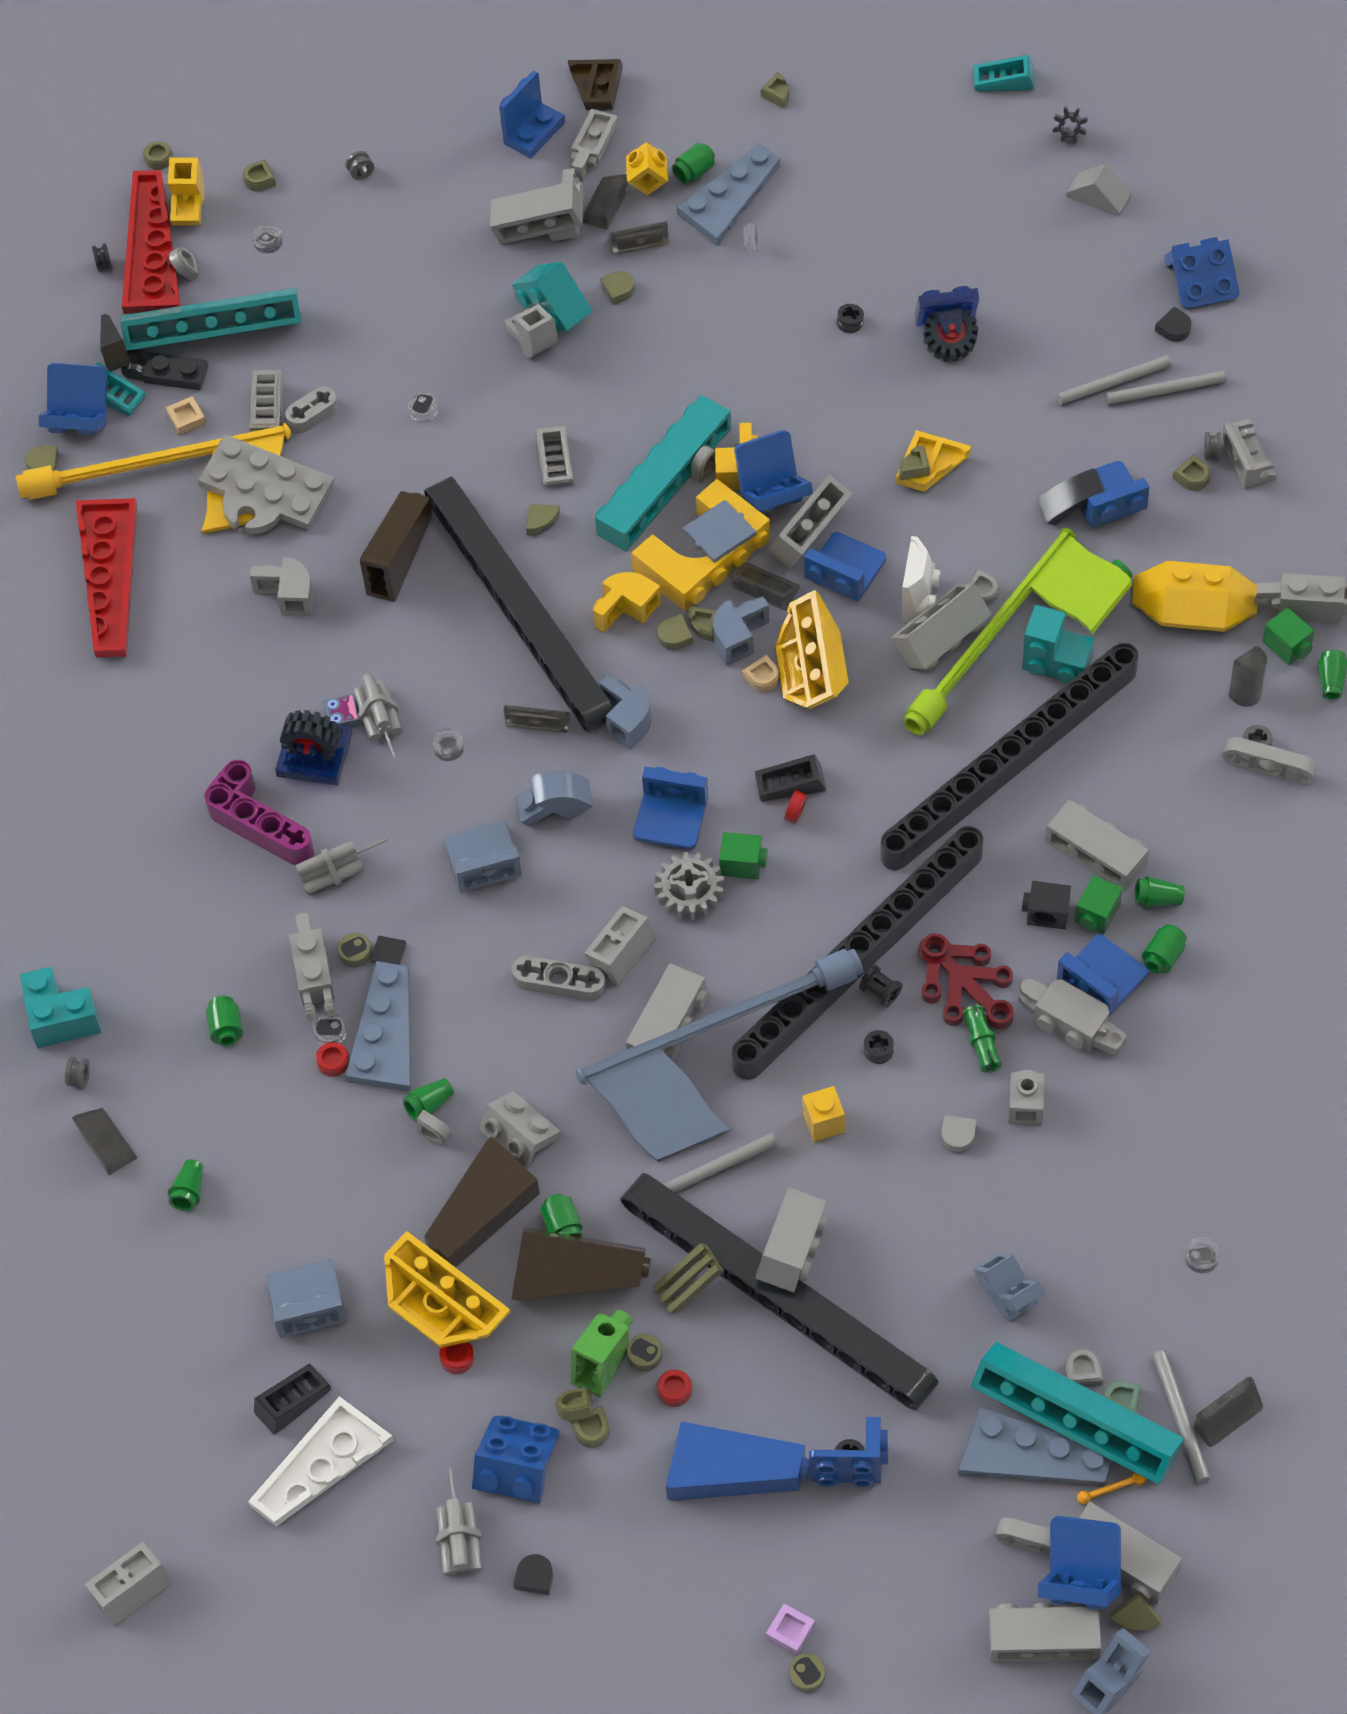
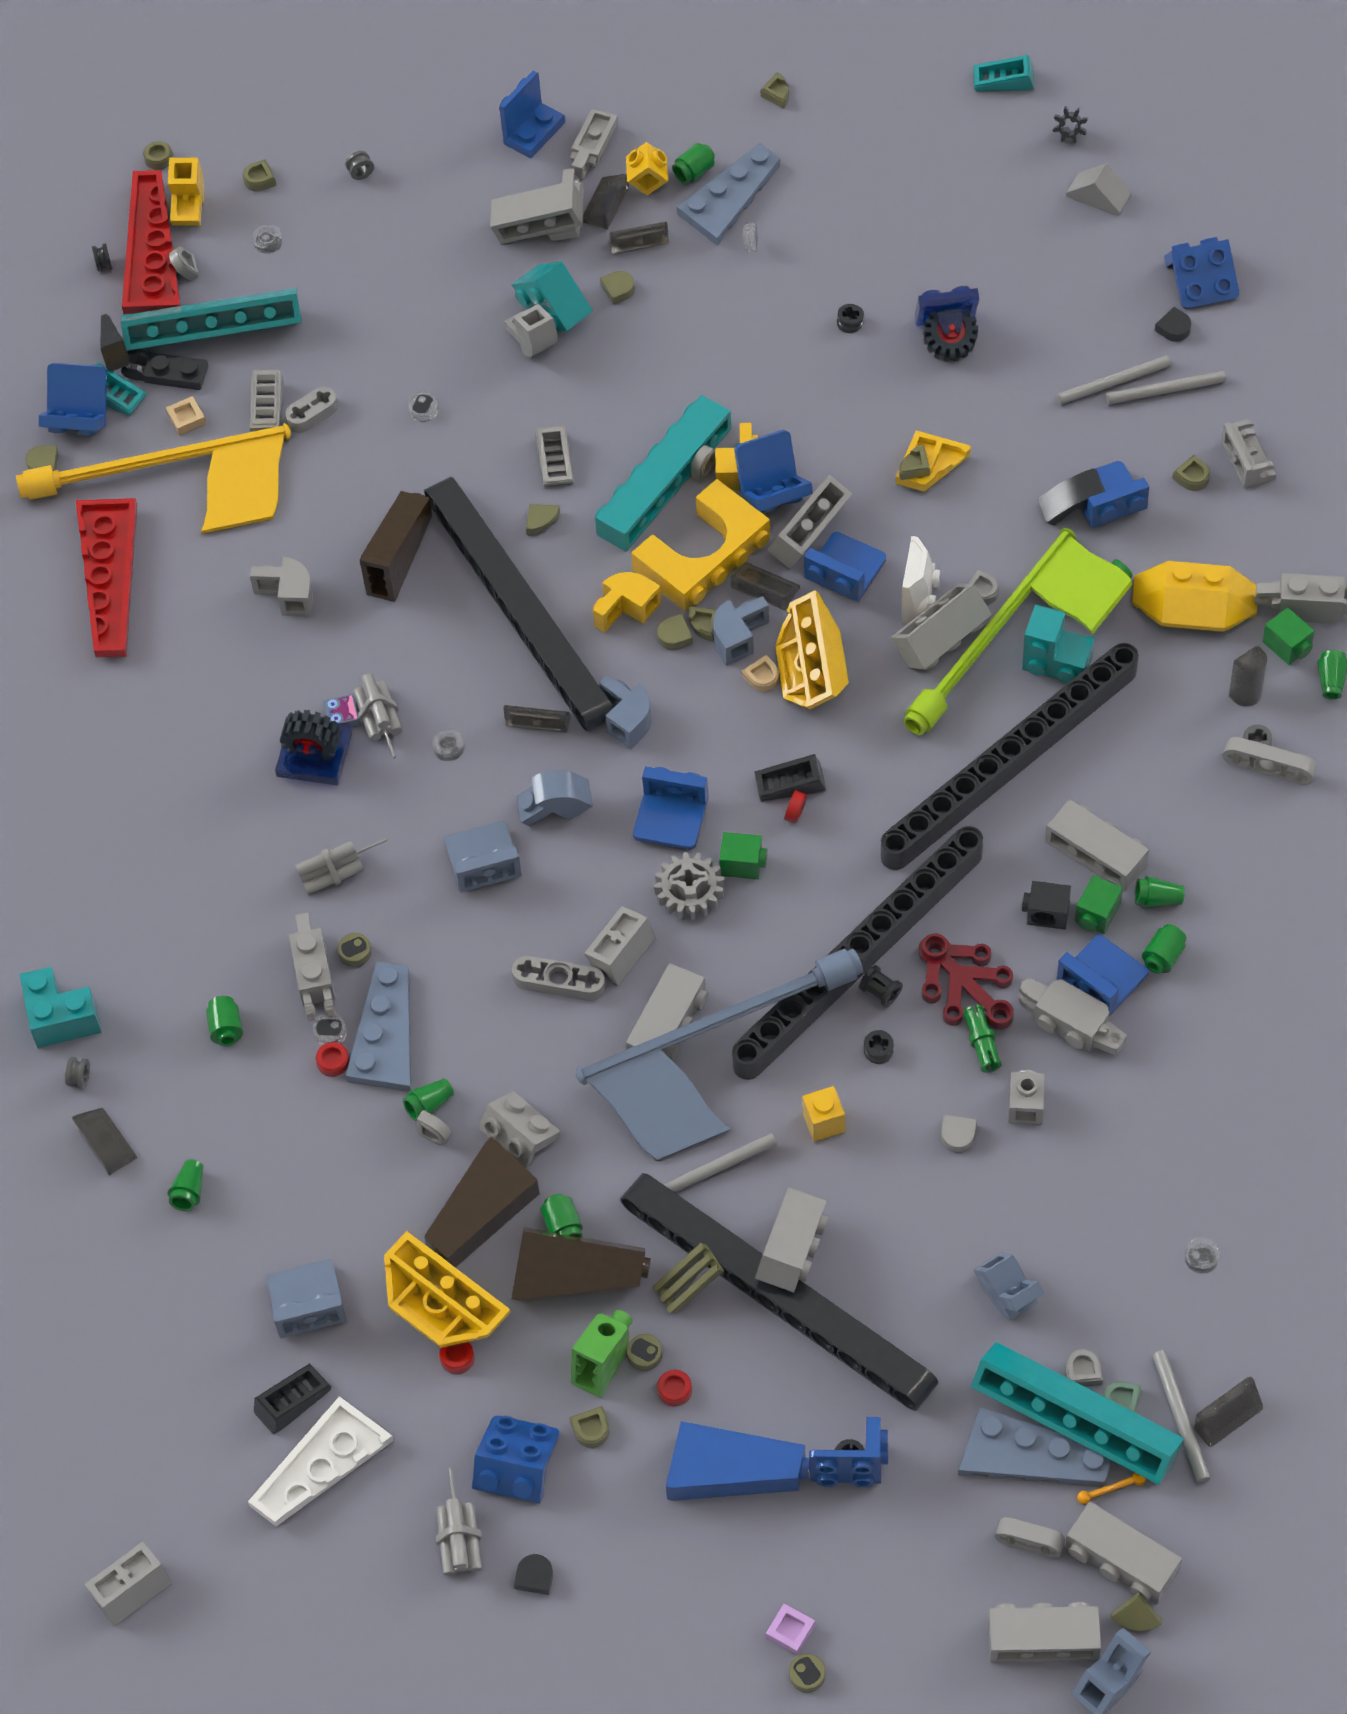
light grey plate [198,434,334,534] -> none
magenta beam [204,759,314,865] -> none
black piece [371,936,406,965] -> none
olive tile [555,1387,592,1421] -> none
dark brown wing [568,59,623,110] -> none
sand blue piece [683,500,757,563] -> none
blue bracket [1038,1516,1121,1610] -> none
dark grey bush [1204,432,1222,460] -> none

